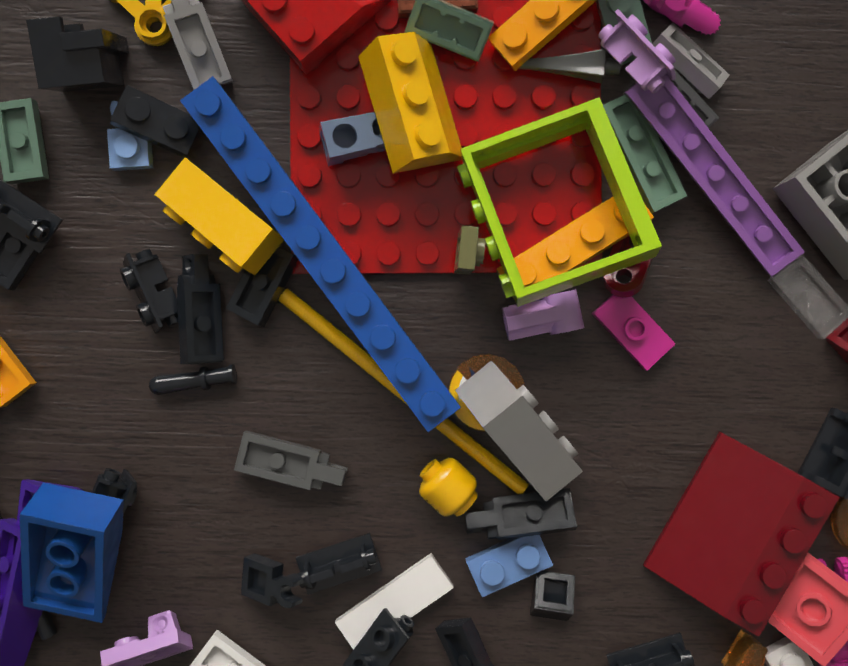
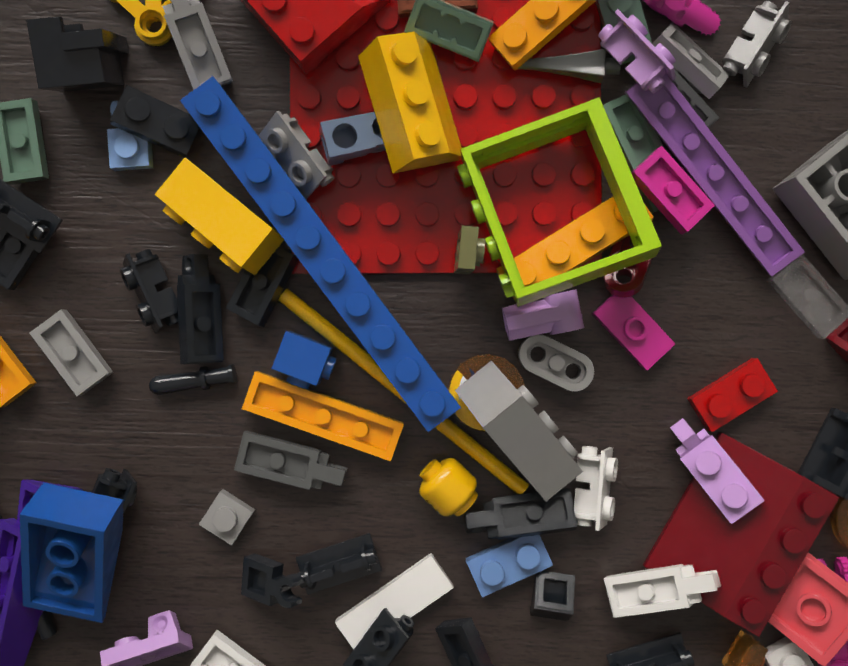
none -> light grey plate [30,309,113,396]
none -> light grey plate [199,489,256,545]
none -> light orange plate [242,371,404,461]
none -> light grey hinge [259,111,335,199]
none -> blue brick [271,331,337,389]
none -> light grey plate [518,335,594,391]
none -> white hinge [574,446,618,531]
none -> white hinge [604,564,721,618]
none -> dark pink plate [631,146,715,234]
none -> lavender hinge [670,418,765,524]
none -> red plate [687,358,778,432]
none -> light grey hinge [722,1,792,88]

